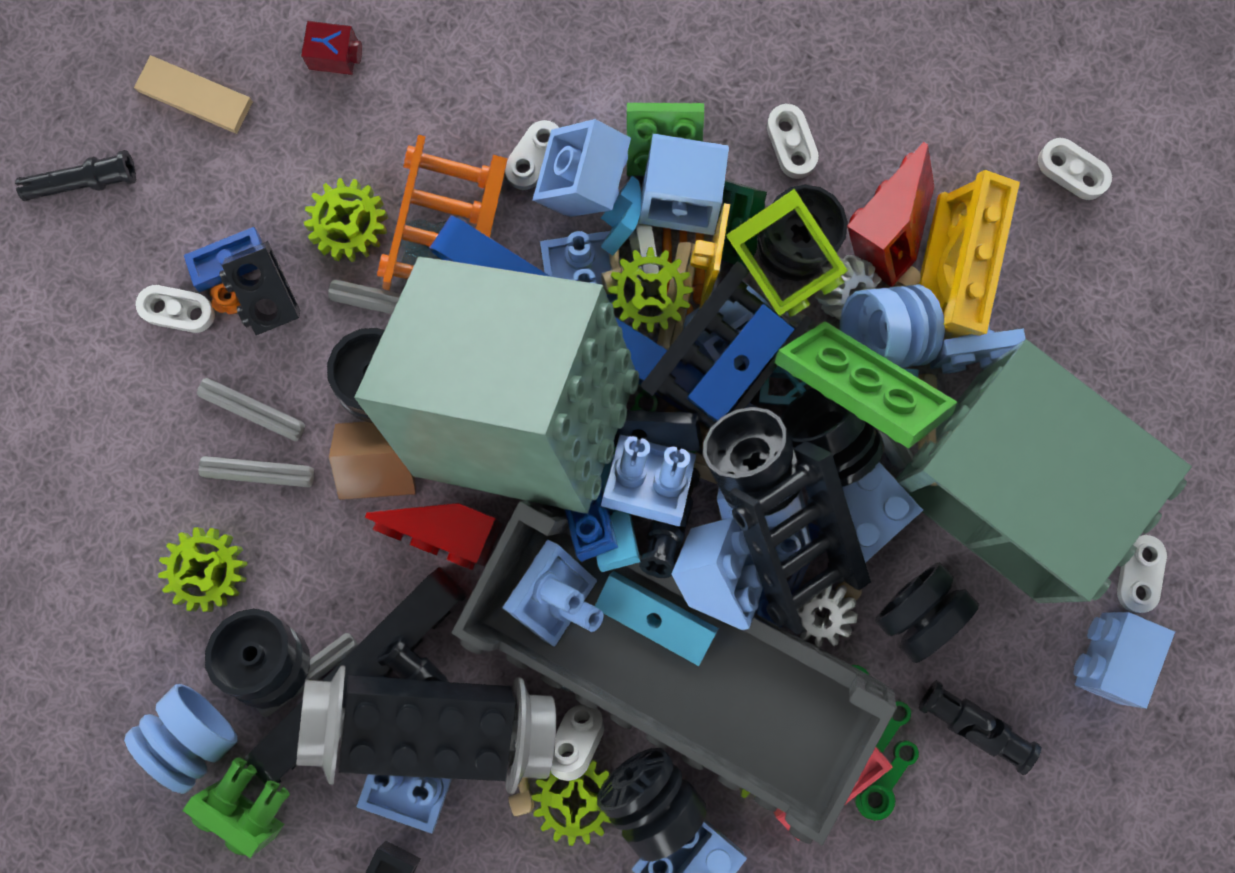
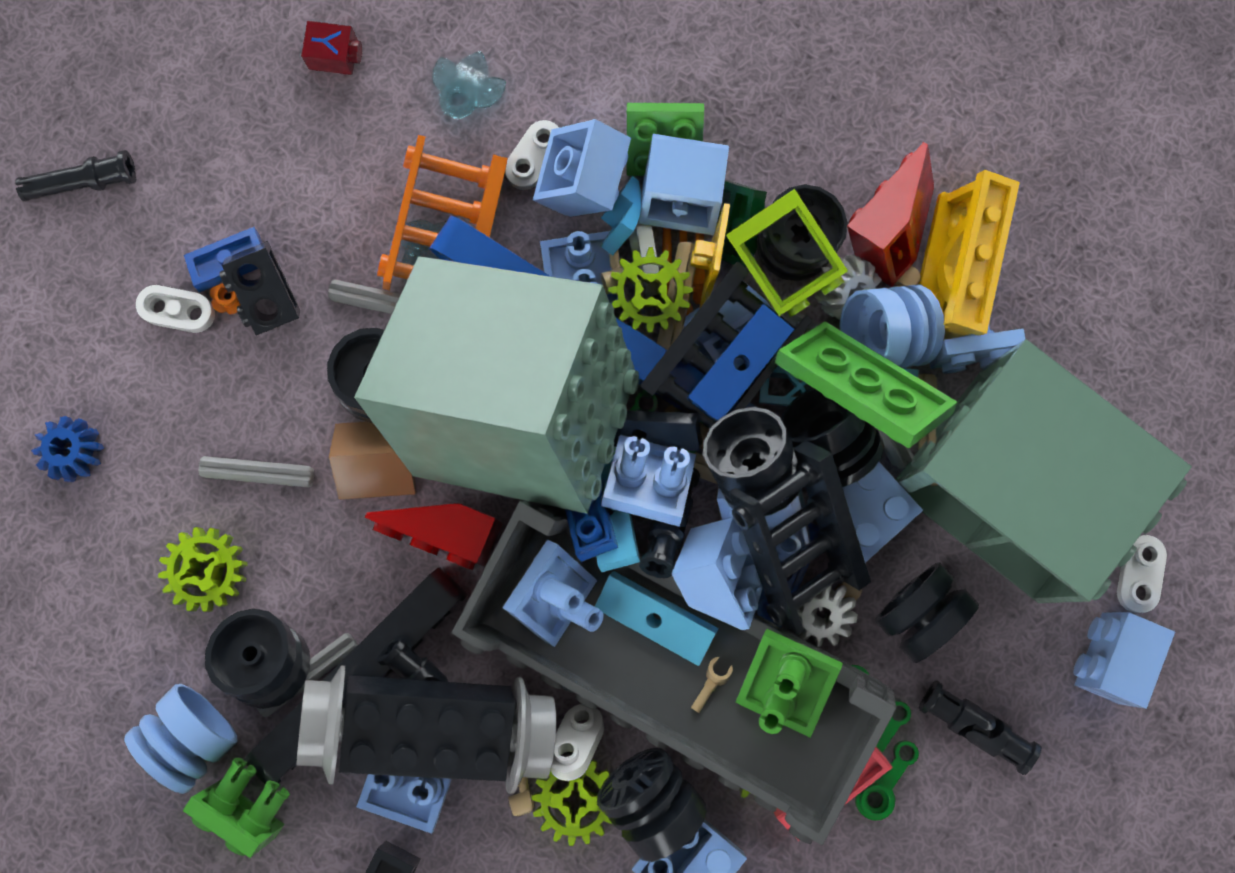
tan tile [134,55,253,134] -> none
light grey axle [197,378,305,441] -> none
lime gear [304,178,388,262] -> none
white plate [767,104,818,179] -> none
white plate [1038,138,1112,200] -> none
none -> blue gear [31,416,104,482]
none -> clear light blue plate [432,51,506,119]
none -> tan hand [691,657,733,713]
none -> bright green plate [735,629,843,738]

